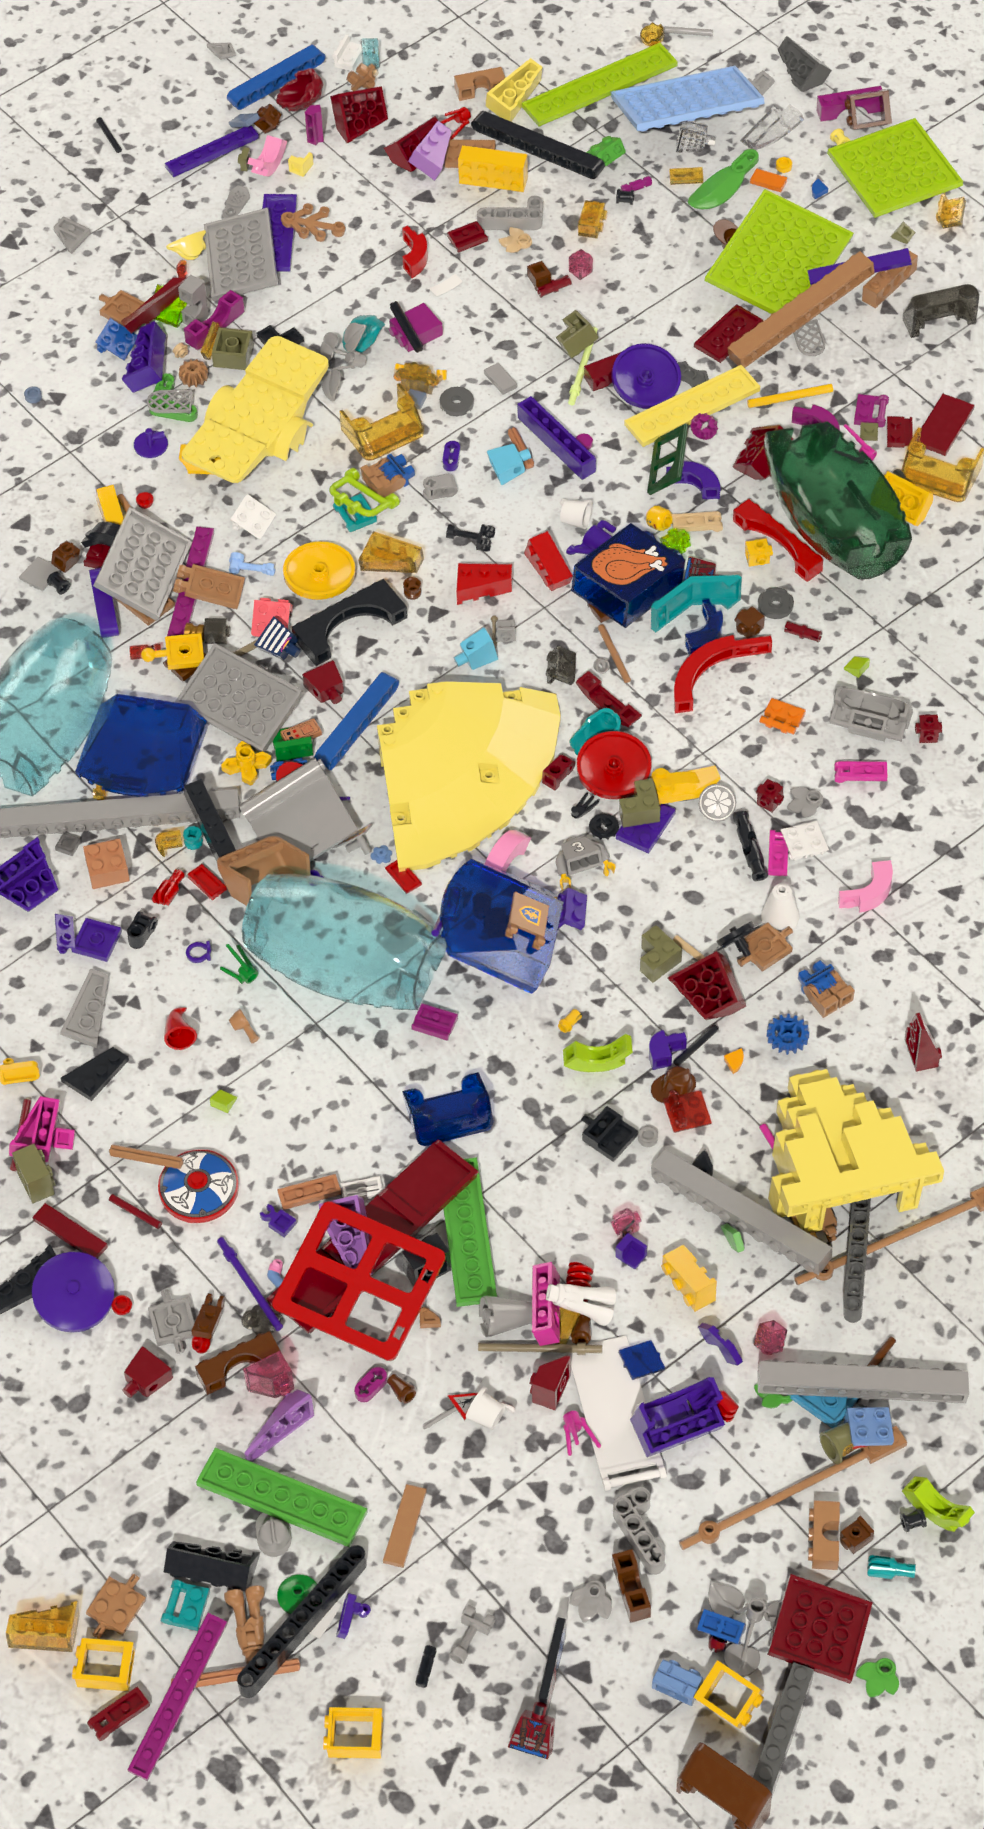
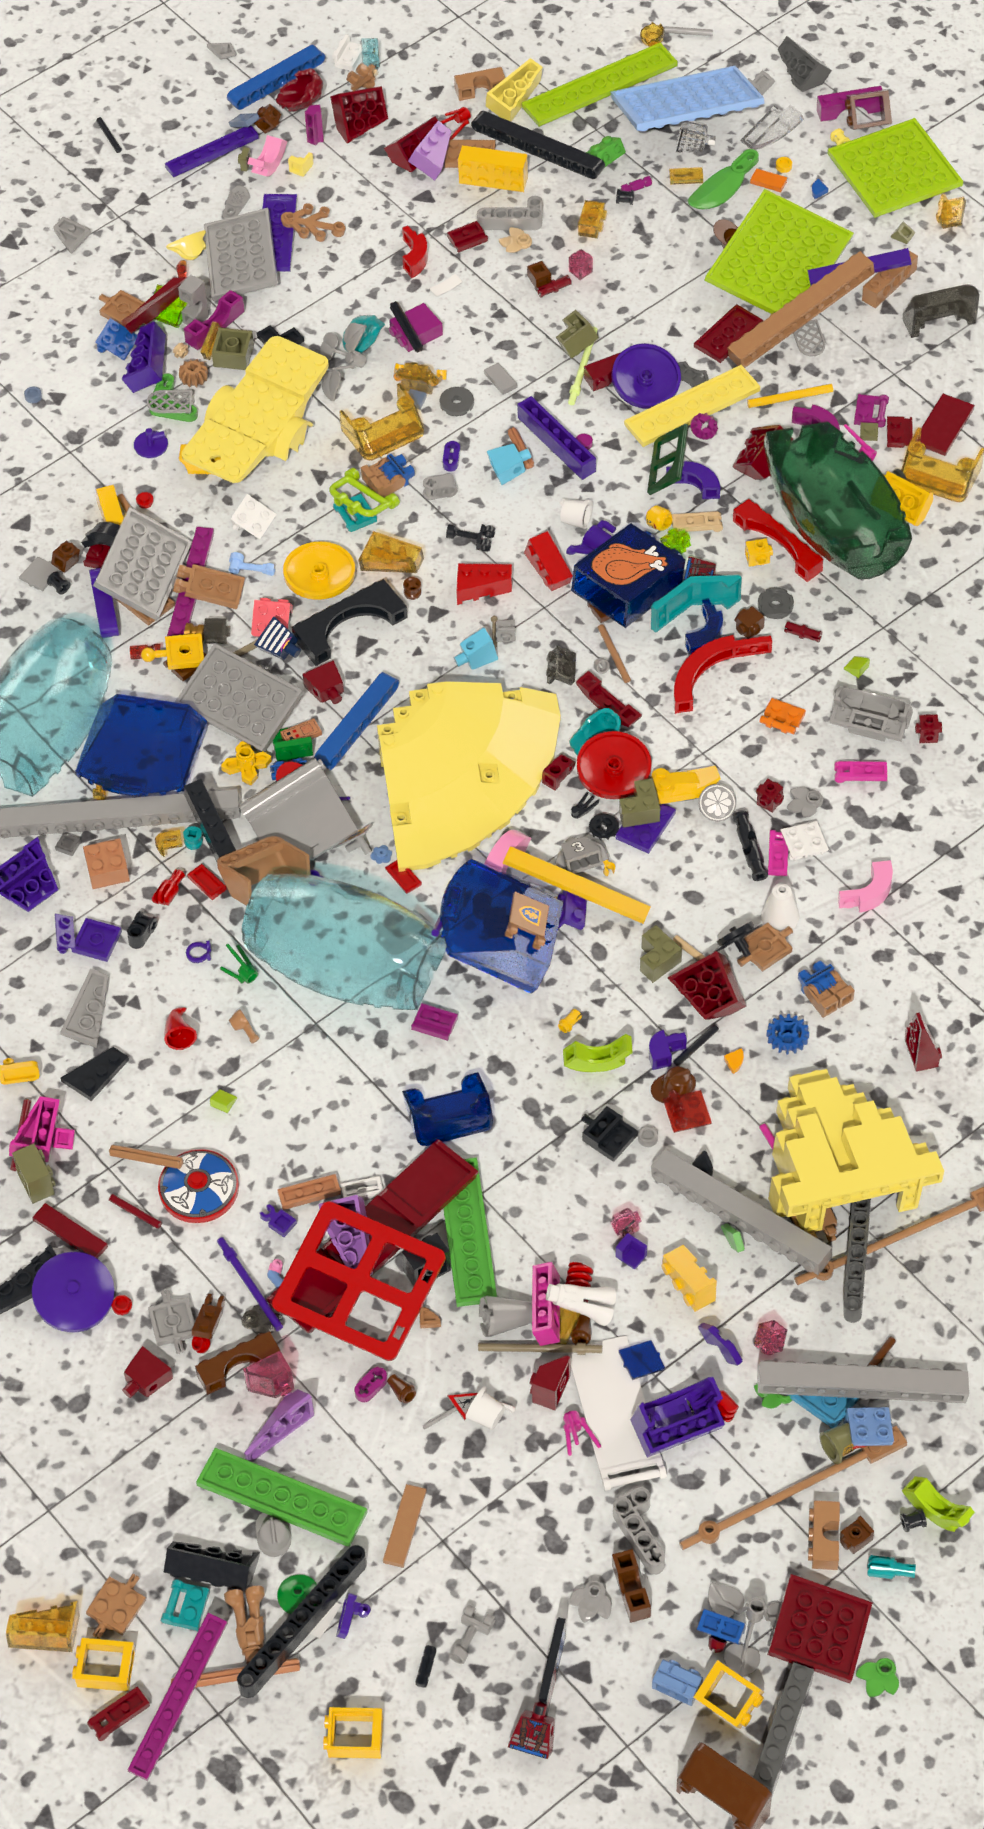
none -> yellow tile [502,846,651,924]

